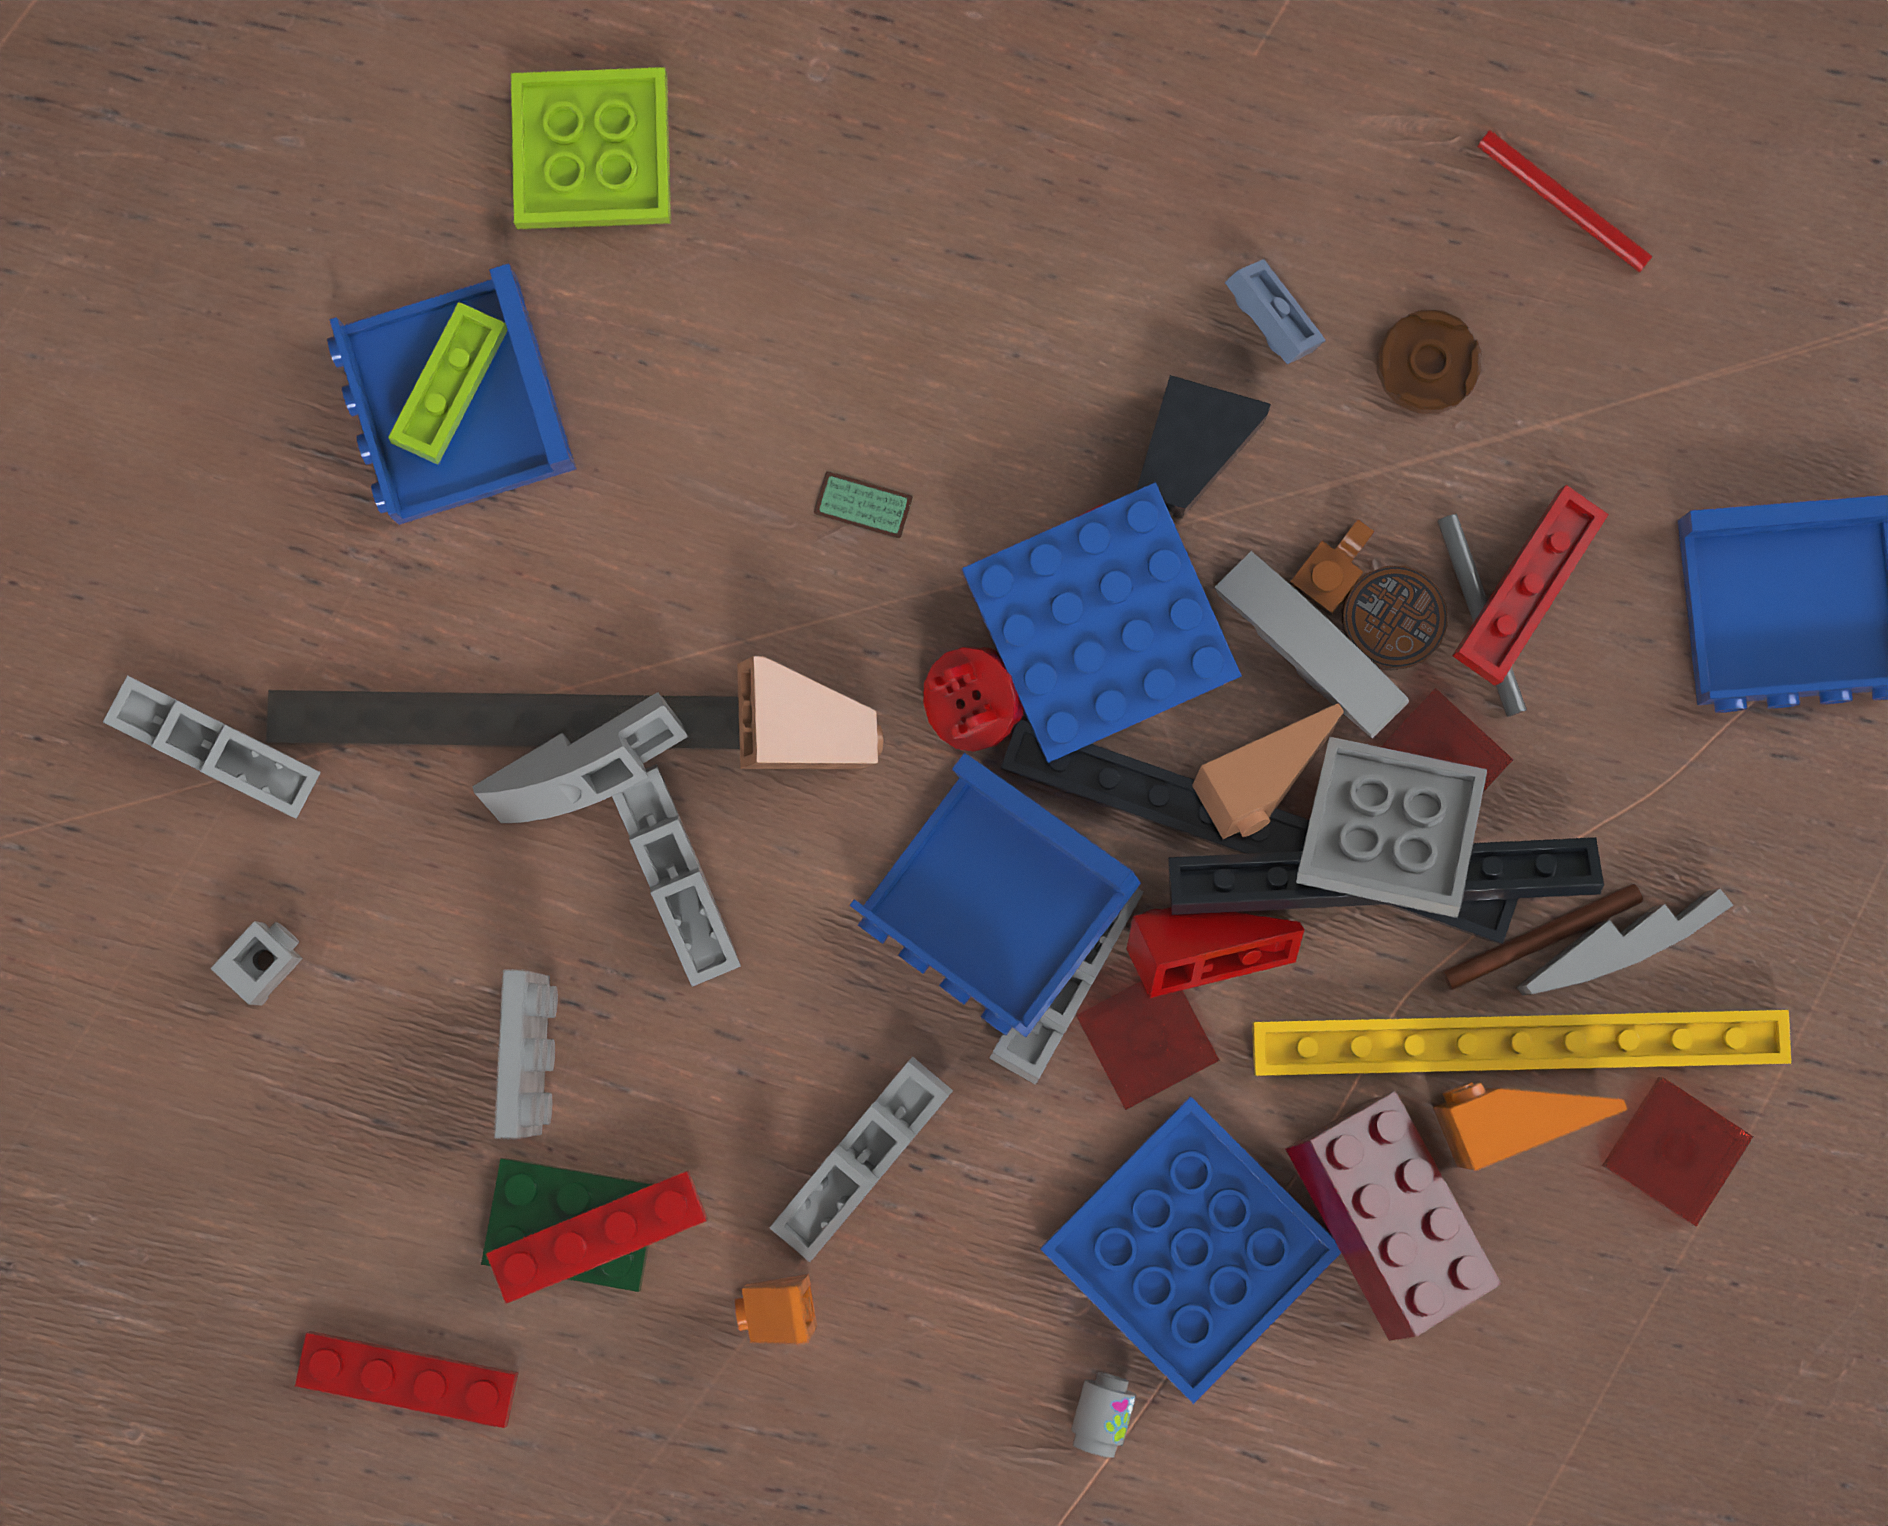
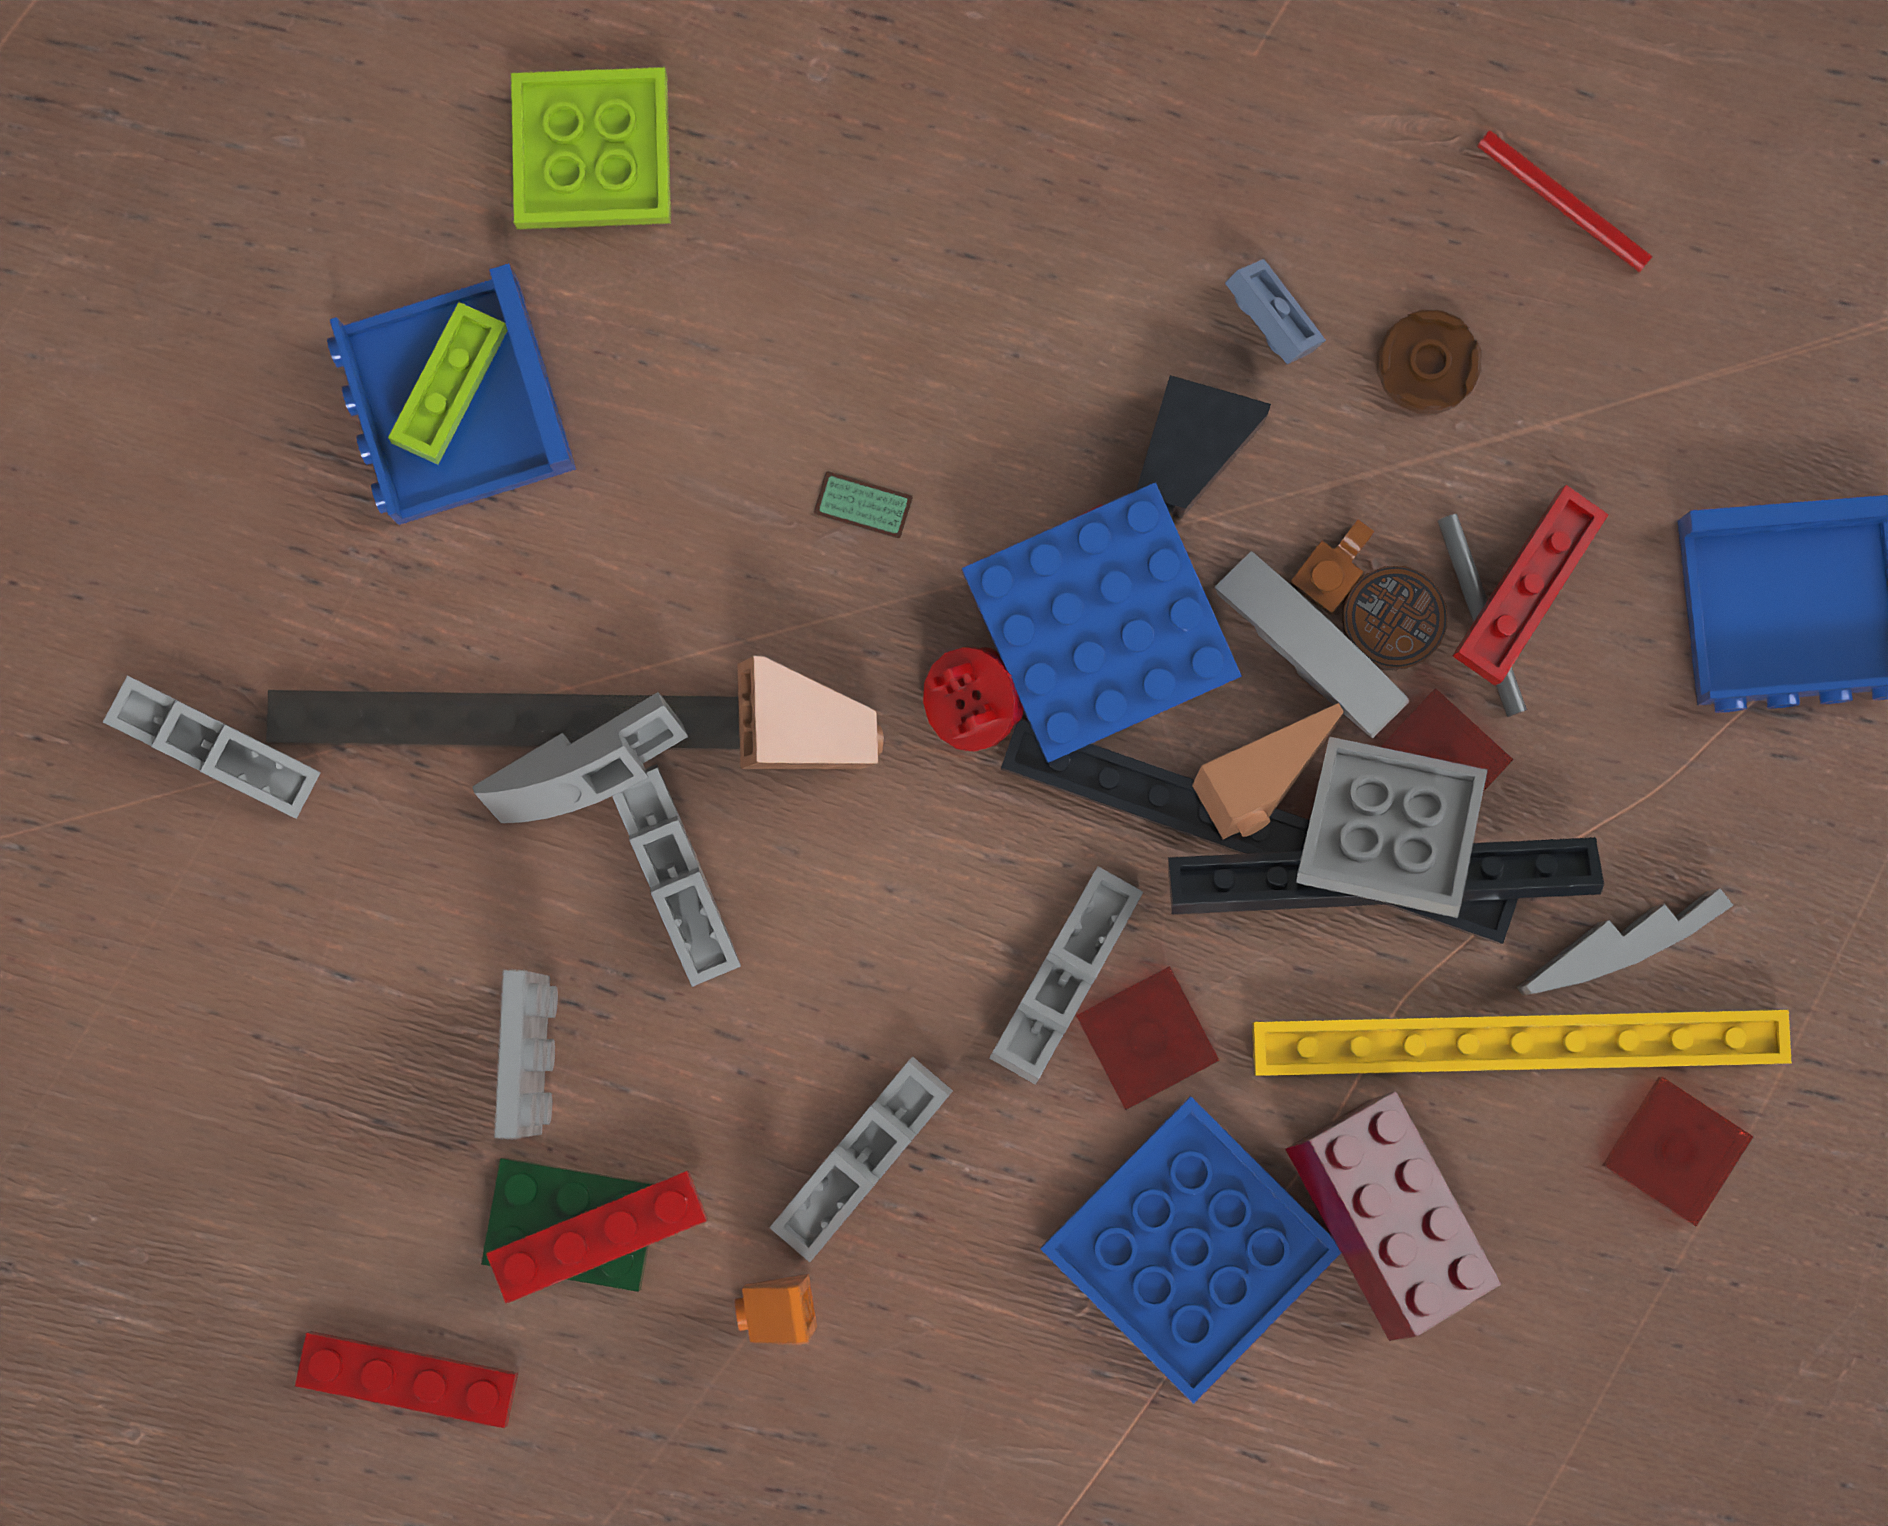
light grey brick [210,921,303,1006] -> none
blue panel [849,752,1141,1037] -> none
light grey brick [1071,1372,1136,1458] -> none
red slope [1126,907,1305,998] -> none
orange slope [1433,1082,1628,1171] -> none
copper bar [1442,883,1643,990] -> none

